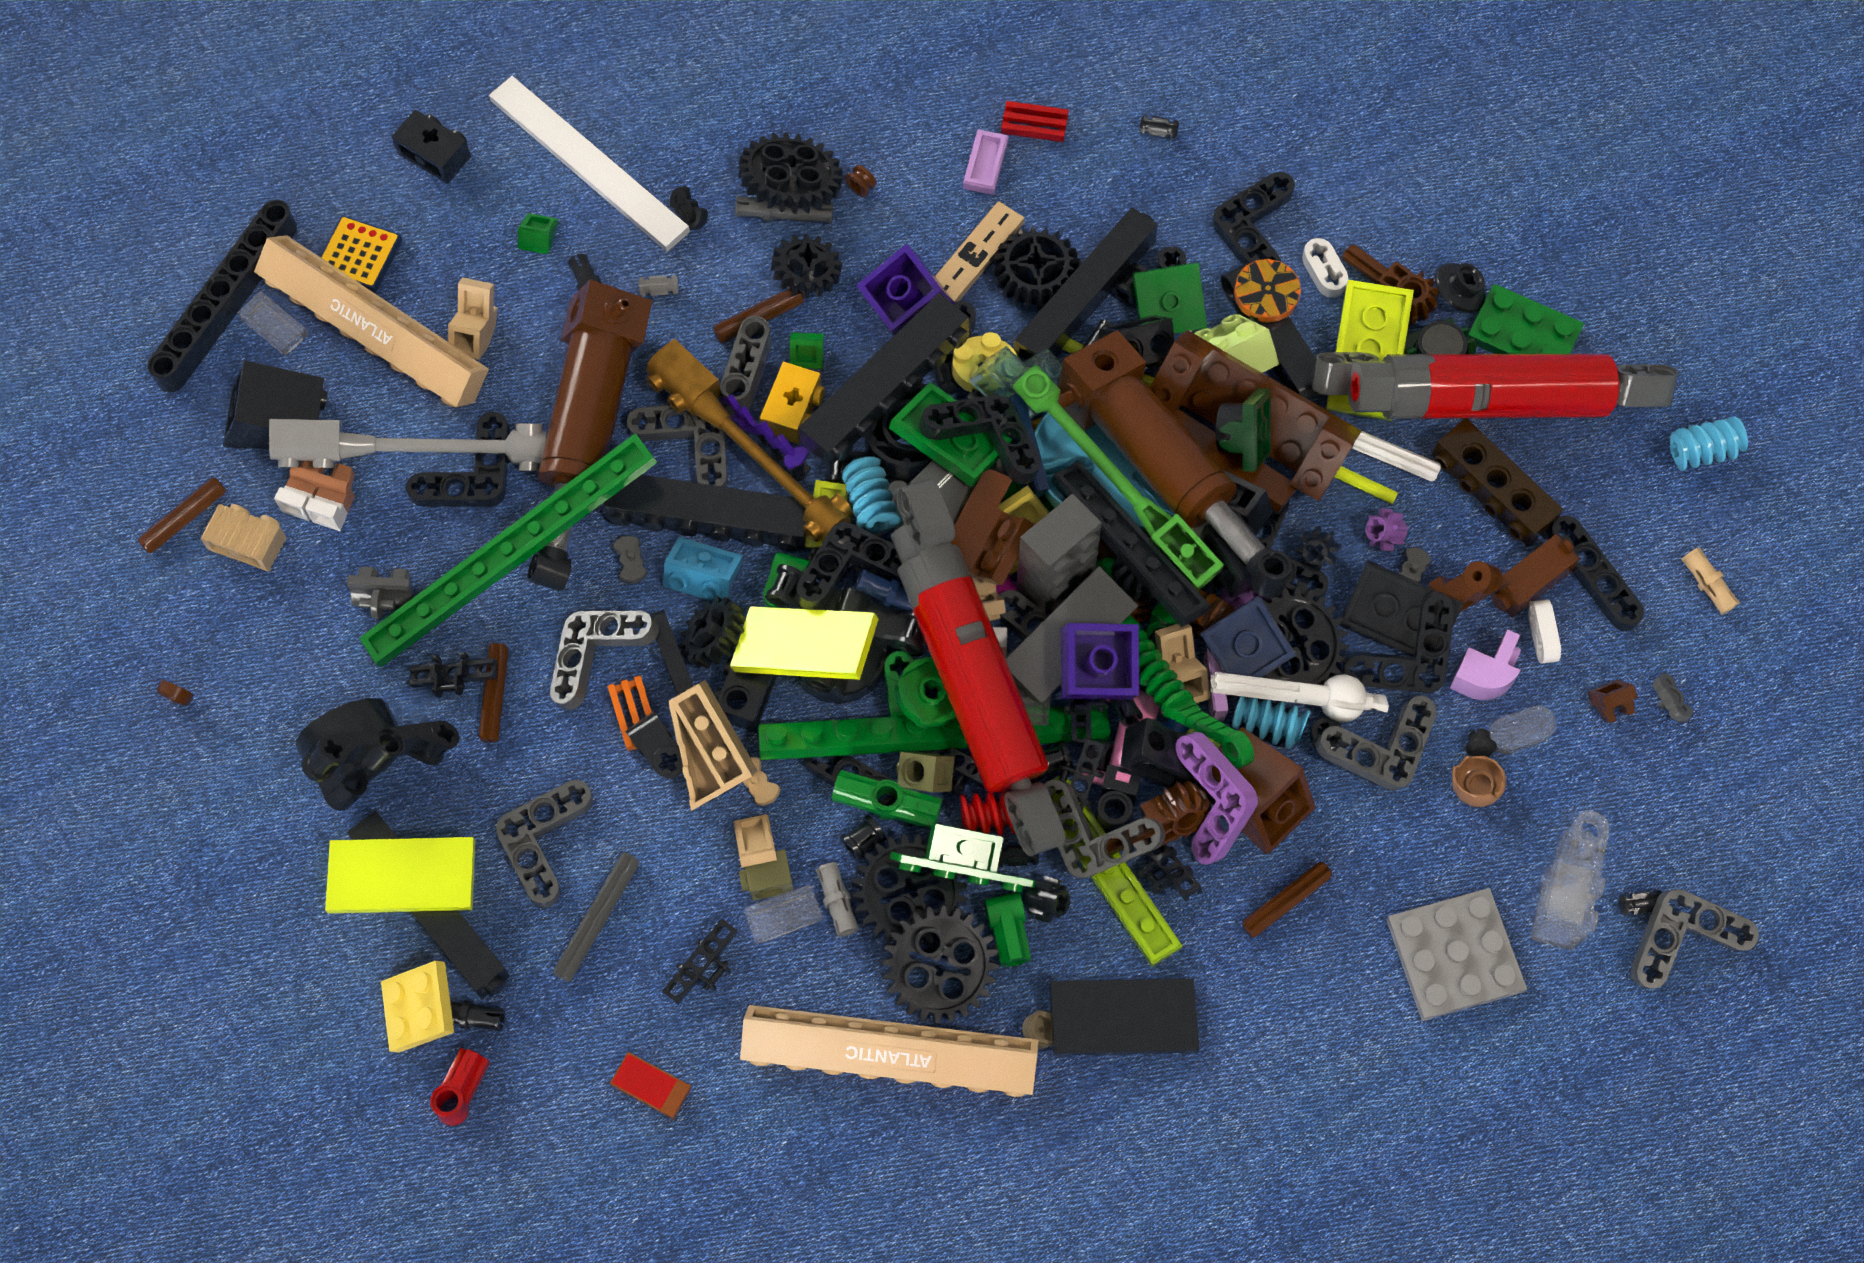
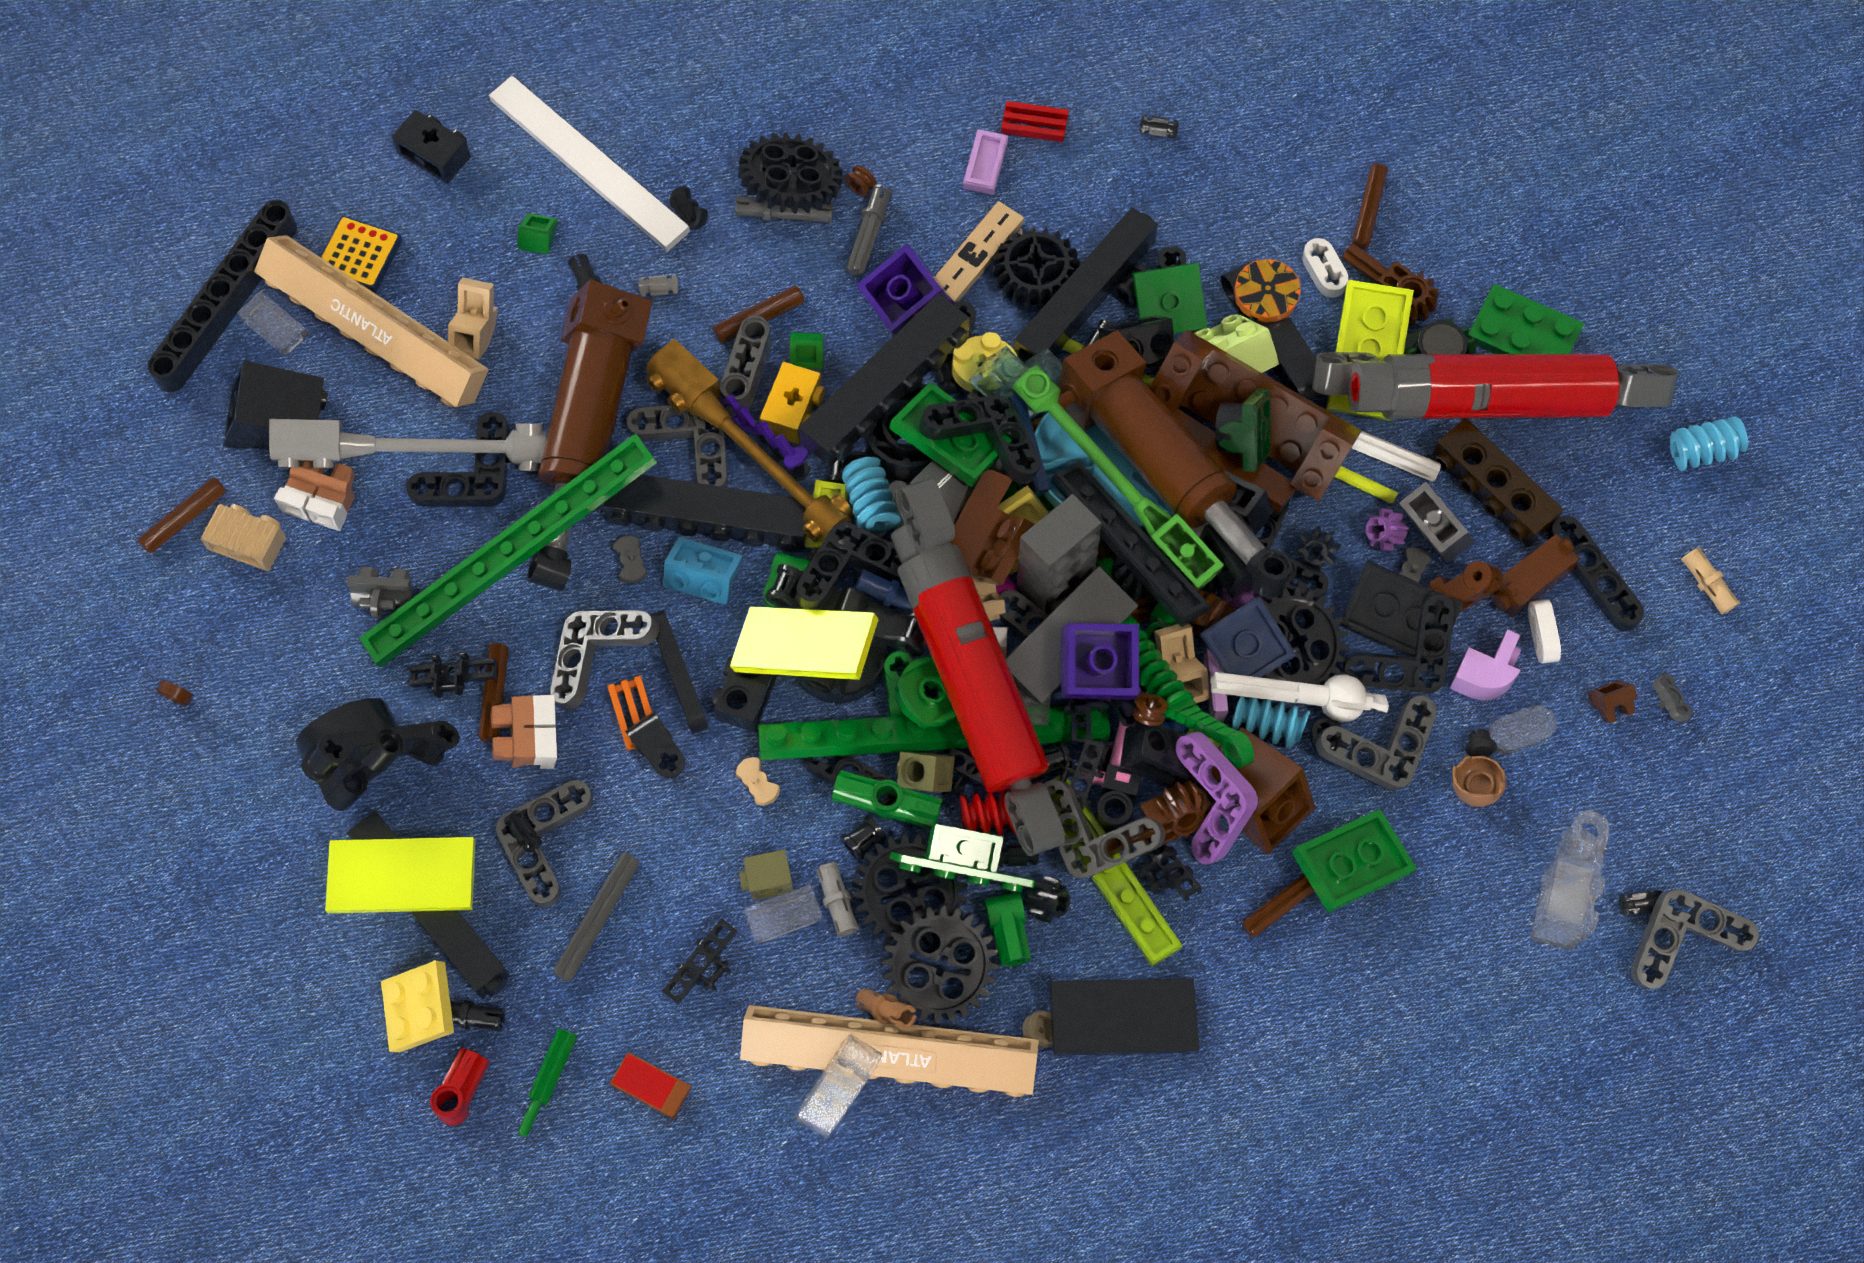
tan wedge [668,680,758,811] -> none
black gear [679,596,746,669] -> none
tan tile [733,814,777,867] -> none
black gear [770,234,842,298] -> none
black beam [1213,172,1295,265] -> none
light grey plate [1386,888,1527,1021] -> none
black piece [1435,263,1485,313] -> none
none -> nougat hips [491,695,557,769]
none -> black piece [504,810,542,853]
none -> green axle [518,1028,577,1137]
none -> clear beam [794,1034,882,1139]
none -> dark grey axle [846,185,892,276]
none -> medium nougat pin [855,988,916,1028]
none -> reddish brown bush [1133,694,1168,726]
none -> green plate [1291,809,1417,914]
none -> reddish brown axle [1352,163,1388,250]
none -> flat silver brick [1399,482,1474,563]

